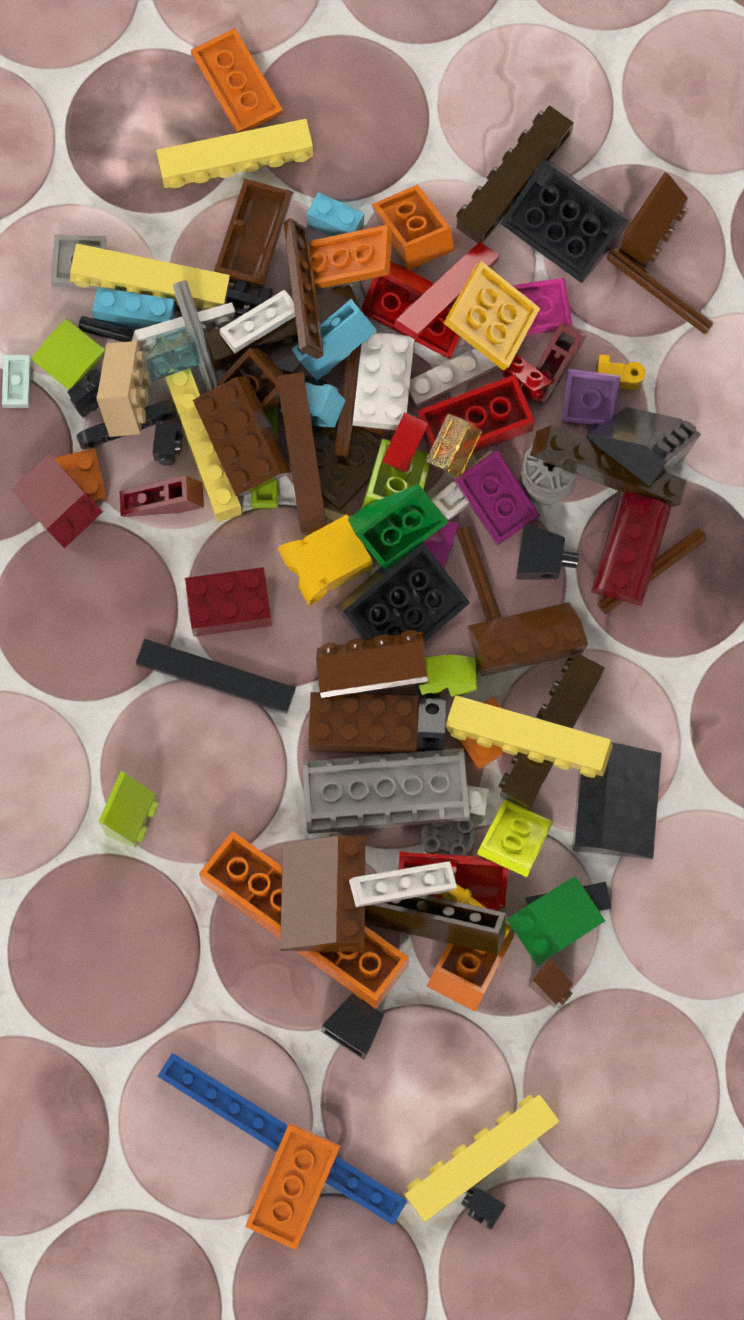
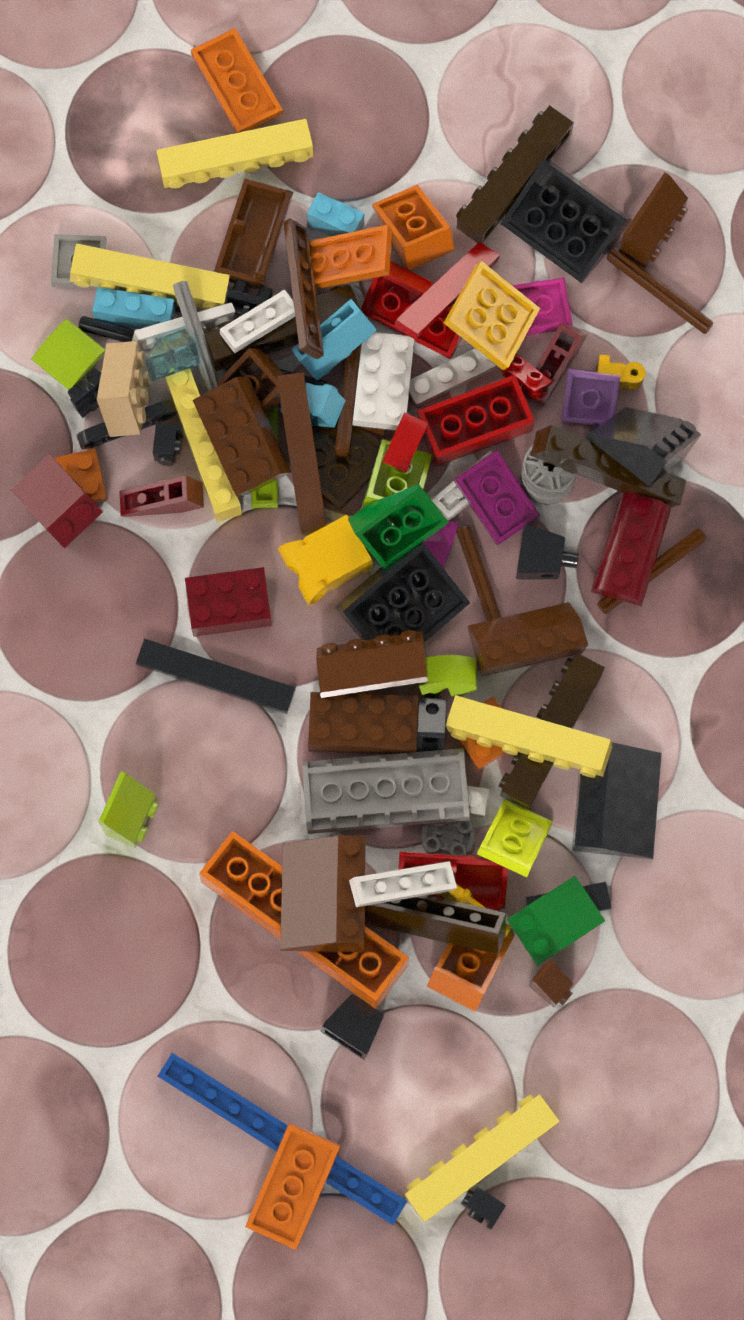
light aqua plate [2,355,31,408] -> none
clear yellow hinge [425,414,482,479] -> none

